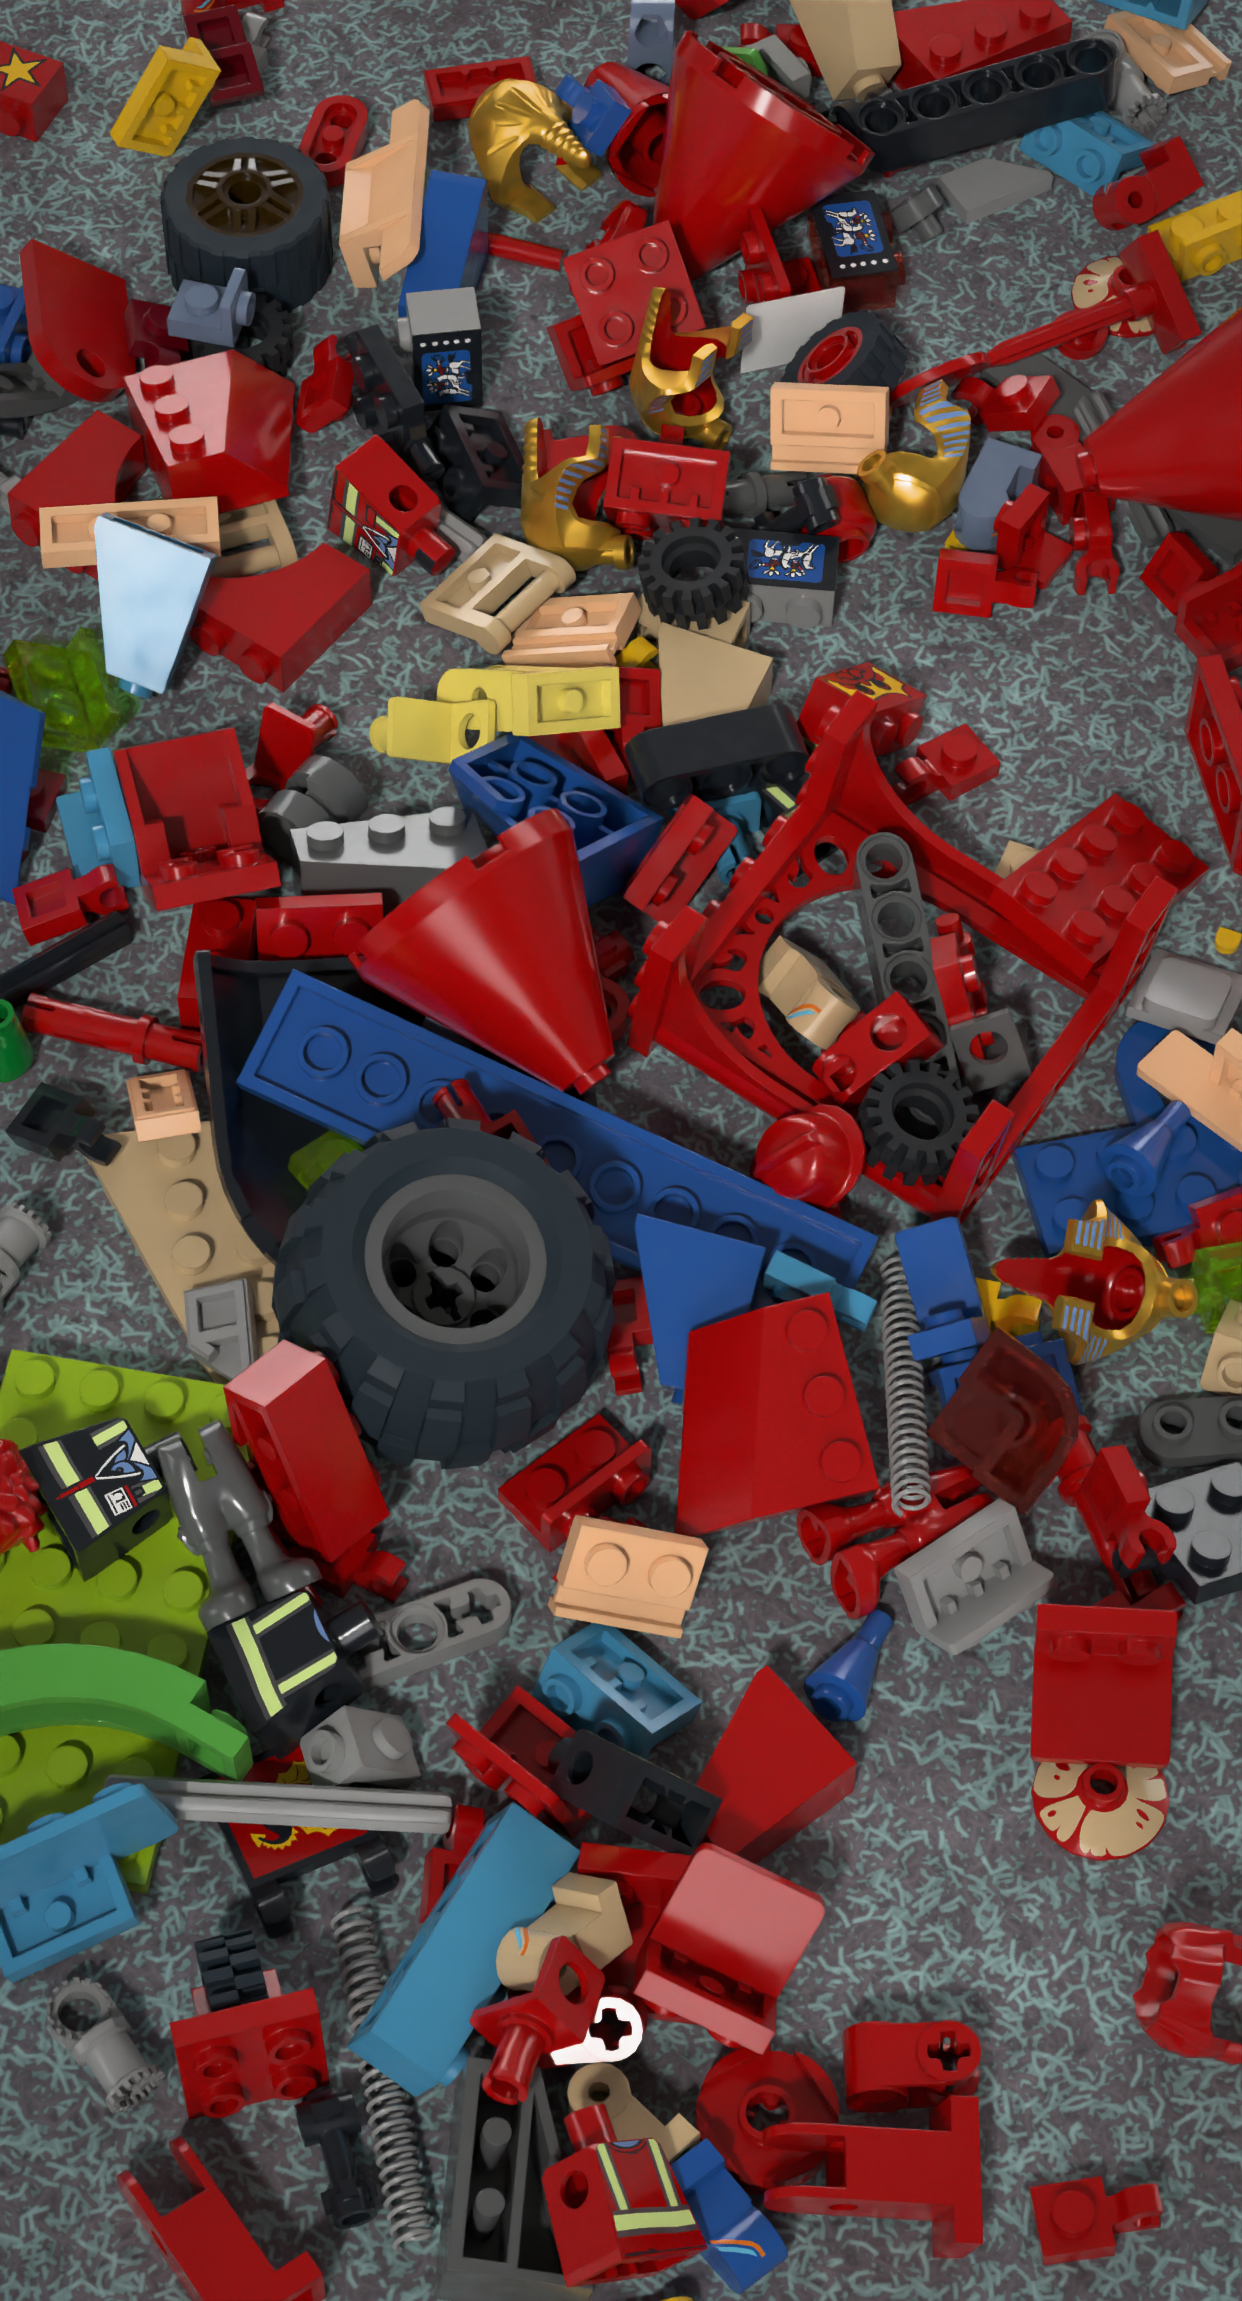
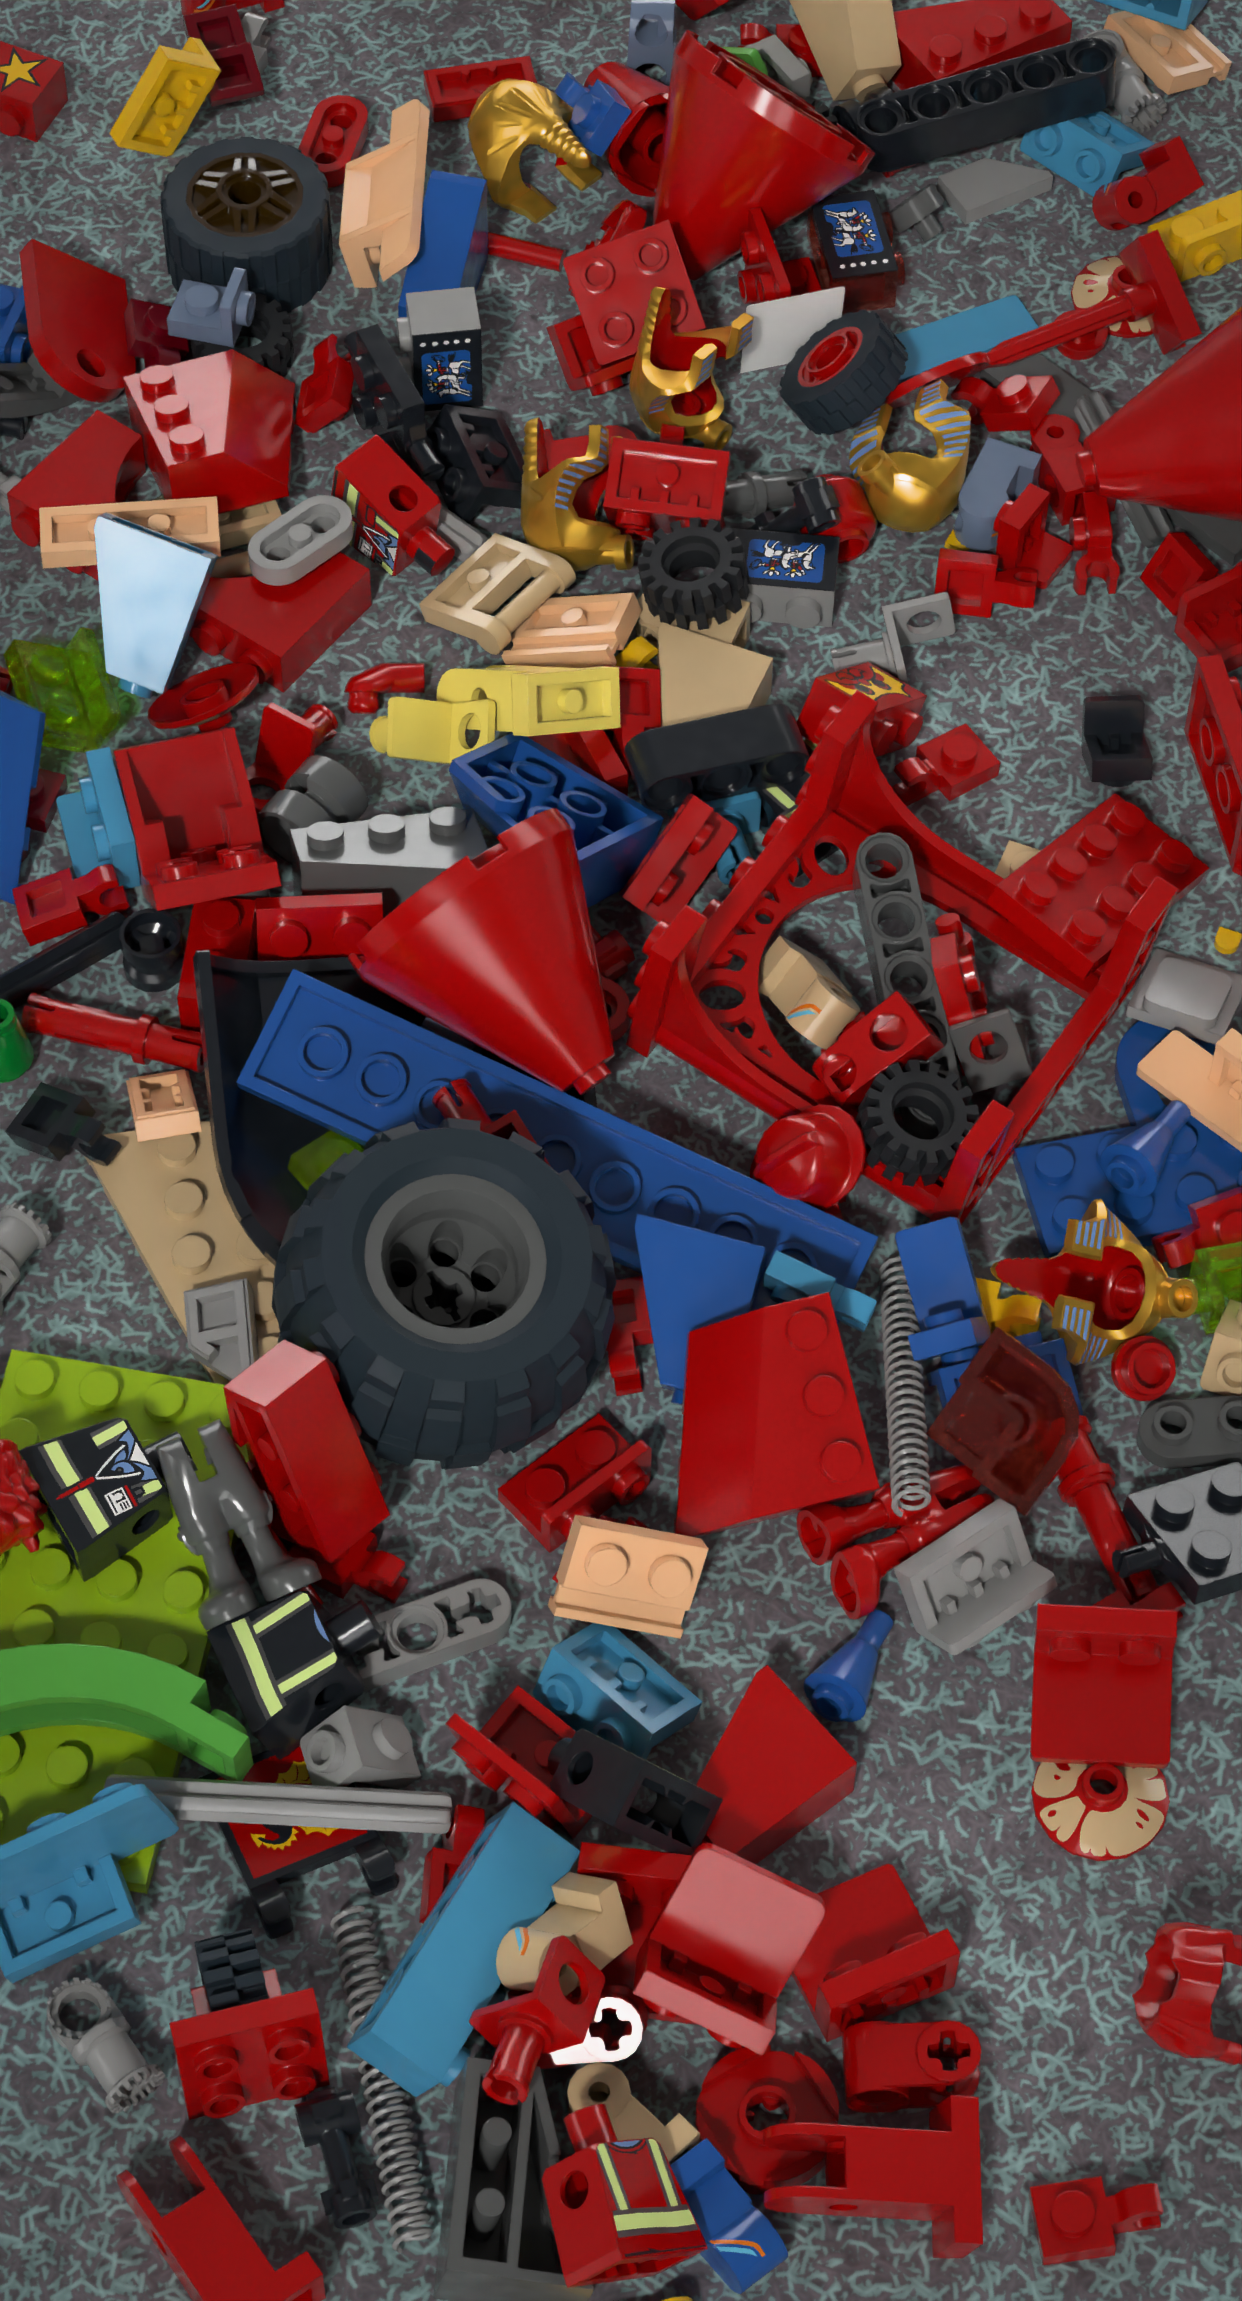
light nougat plate [770,382,889,474] -> none
red plate [1080,1444,1177,1570] -> none
none -> black wheel [119,908,184,992]
none -> red dish [148,663,259,732]
none -> light grey plate [248,495,353,586]
none -> red arm [344,663,425,714]
none -> red bracket [792,1864,961,2042]
none -> light grey bracket [830,592,956,685]
none -> dark azure piece [896,295,1039,383]
none -> black bracket [1081,695,1153,787]
none -> red plate [1111,1335,1176,1401]

